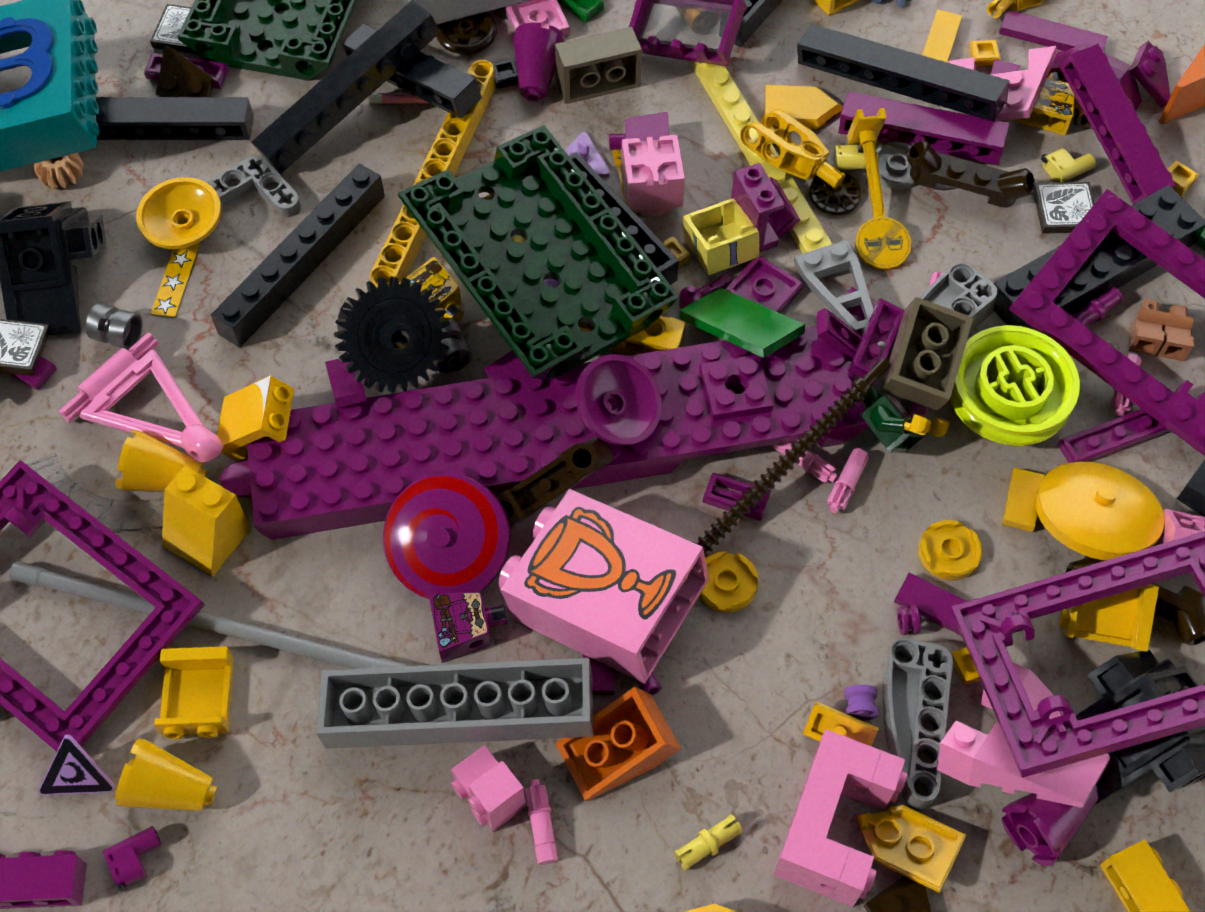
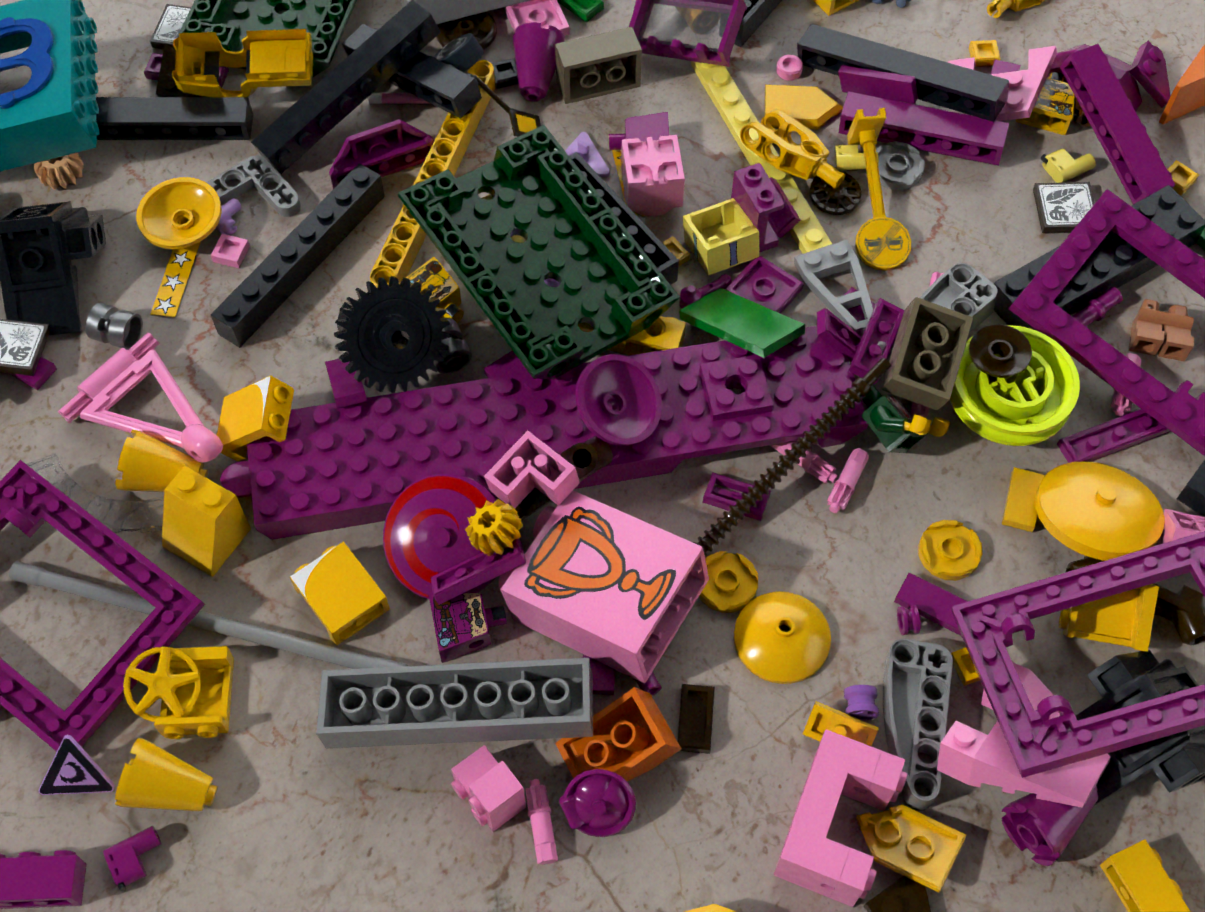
light yellow pin [674,814,743,871] -> none
dark brown plate [907,141,1035,208] -> none
yellow tile [922,9,962,62] -> none
magenta tile [999,9,1108,52] -> none
none -> yellow wheel [123,647,201,722]
none -> yellow piece [172,29,313,97]
none -> bright pink tile [211,234,250,268]
none -> lavender arm [217,198,241,235]
none -> yellow panel [290,541,390,646]
none -> magenta wedge [329,119,434,189]
none -> magenta tile [431,538,526,605]
none -> black wheel [434,33,484,72]
none -> yellow gear [465,499,523,556]
none -> piece [474,75,541,137]
none -> bright pink brick [484,430,580,508]
none -> magenta piece [559,769,636,837]
none -> dark brown tile [677,684,715,754]
none -> yellow dish [734,591,831,684]
none -> bright pink tile [776,55,803,81]
none -> magenta tile [838,65,919,104]
none -> dark brown dish [969,324,1032,378]

